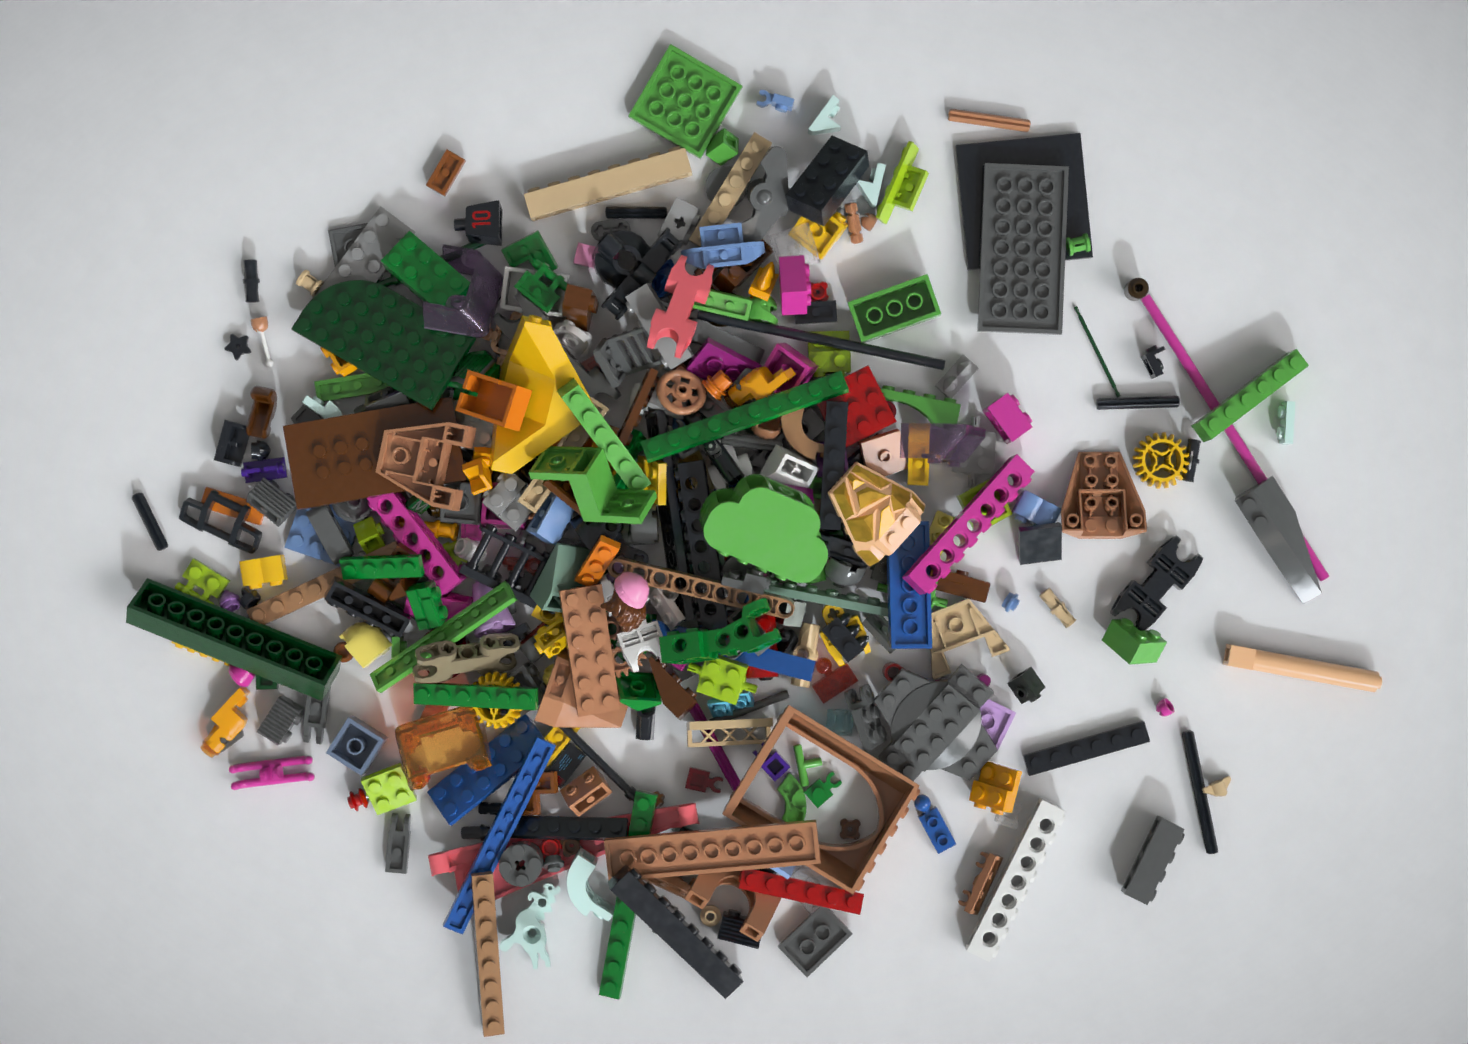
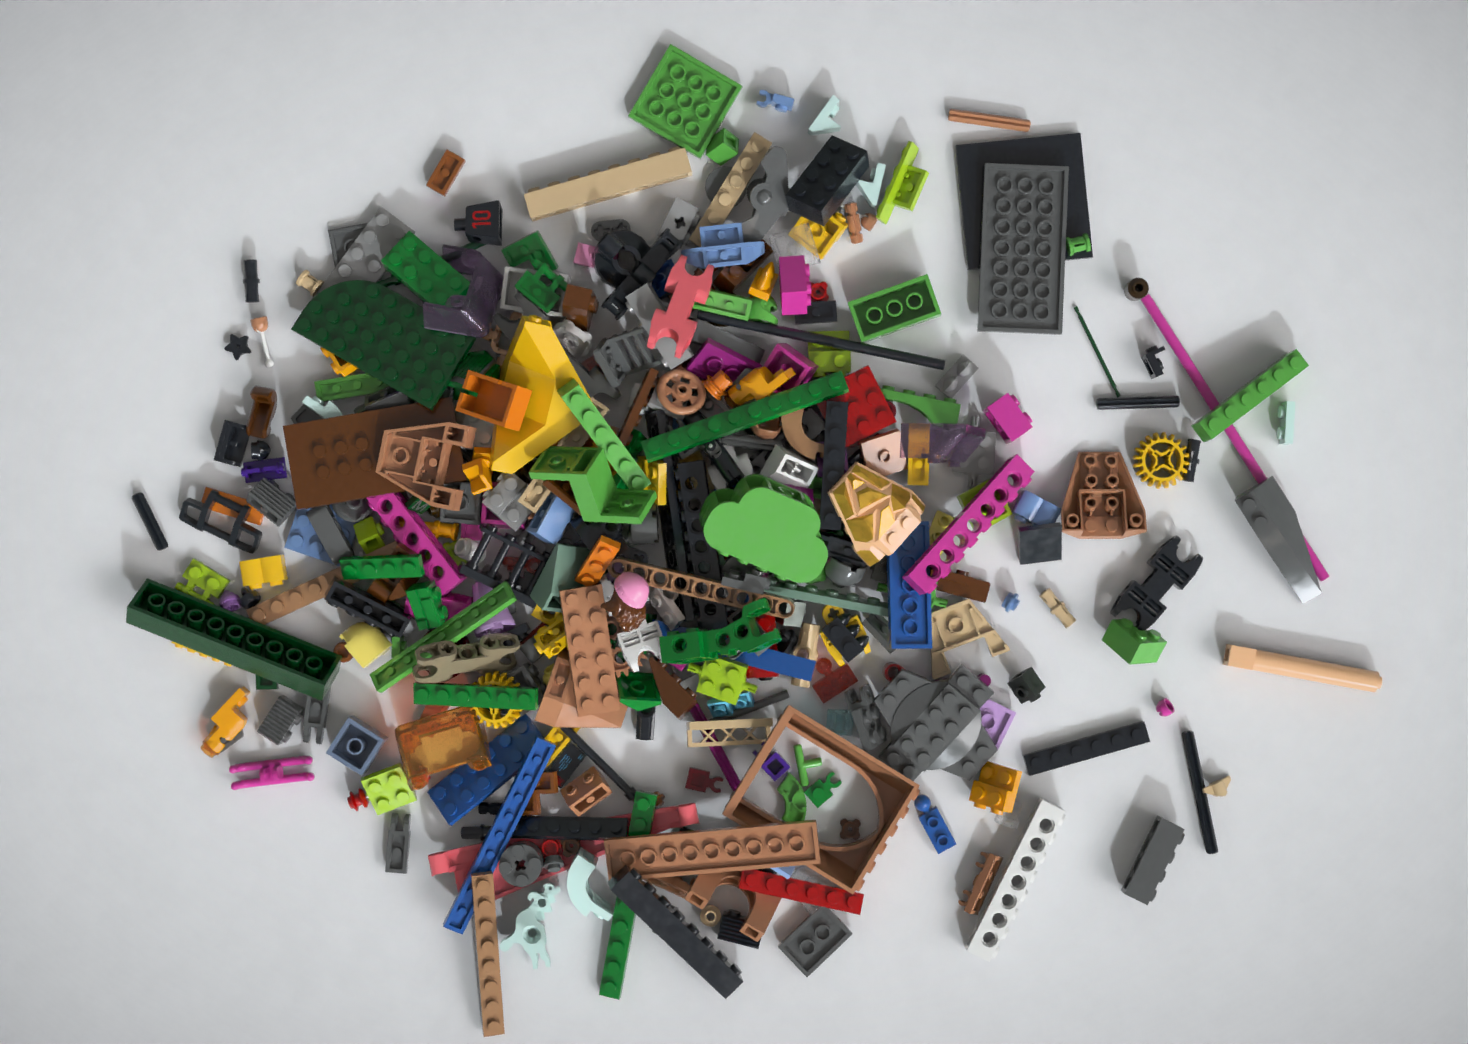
dark pink cone [228,664,255,687] -> none
black axle [605,206,667,219] -> none

